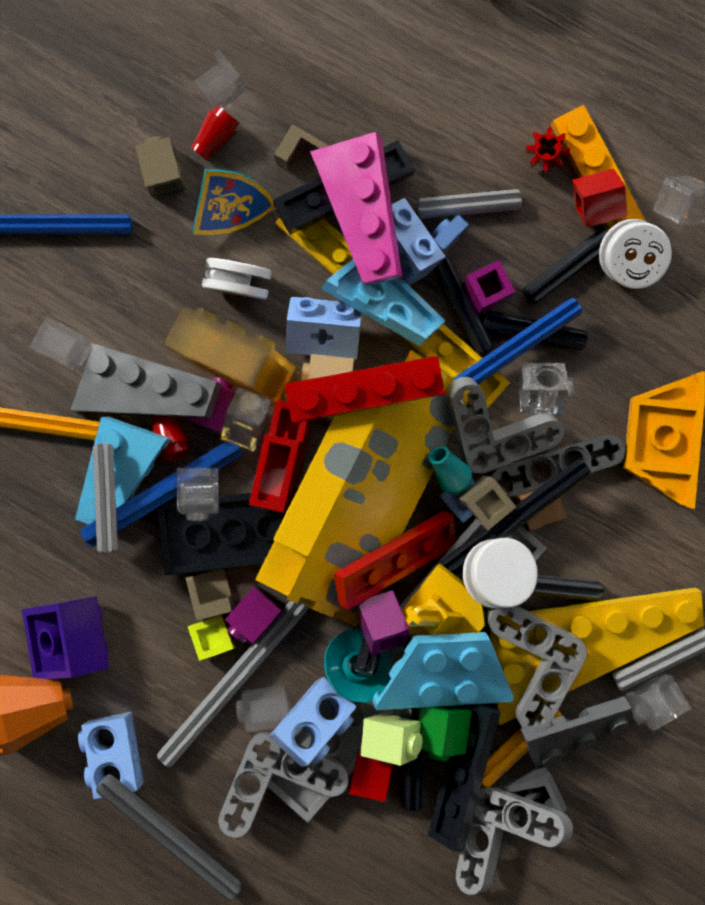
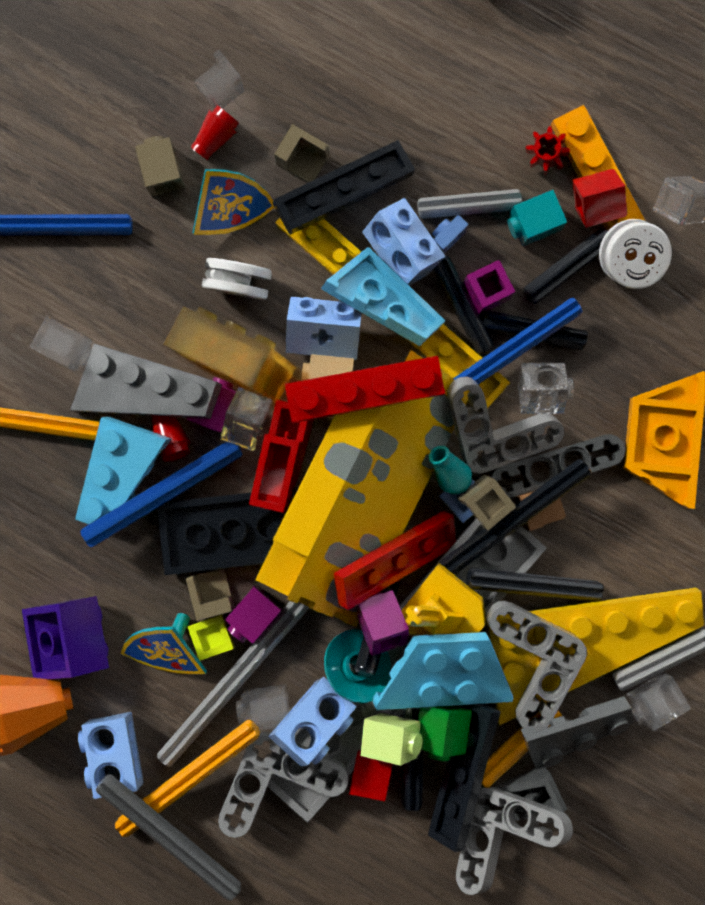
light grey axle [93,443,118,554] -> none
clear brick [177,467,218,520] -> none
dark pink wing [310,132,402,285] -> none
white head [463,538,538,608] -> none
none -> light orange axle [115,720,261,837]
none -> shield [120,613,207,674]
none -> teal brick [507,190,567,246]

